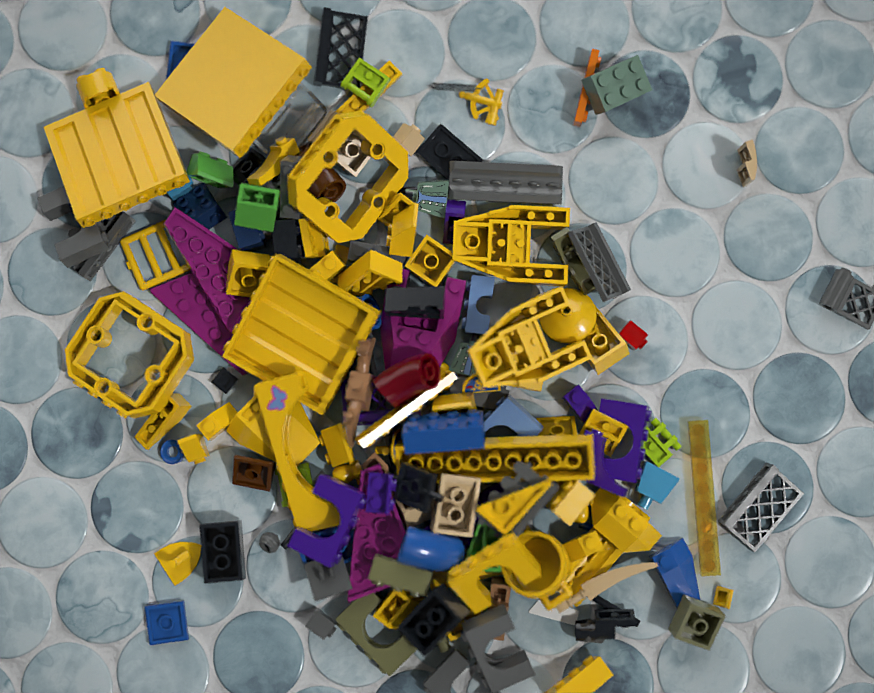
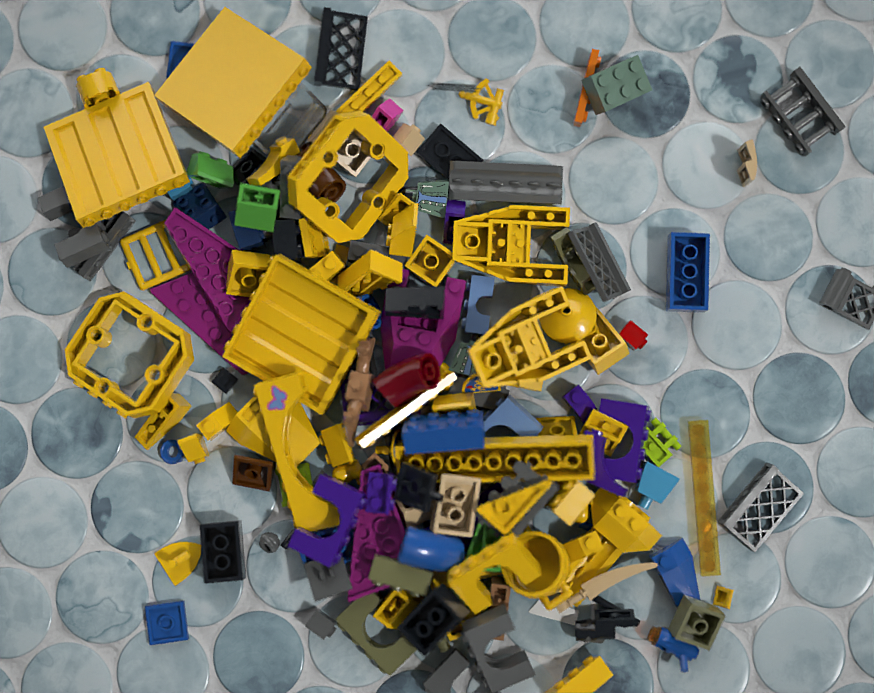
lime plate [340,57,391,108] -> none
none -> dark pink slope [372,98,404,132]
none -> blue piece [647,626,699,673]
none -> blue brick [666,232,710,313]
none -> dark grey fence [760,67,846,157]

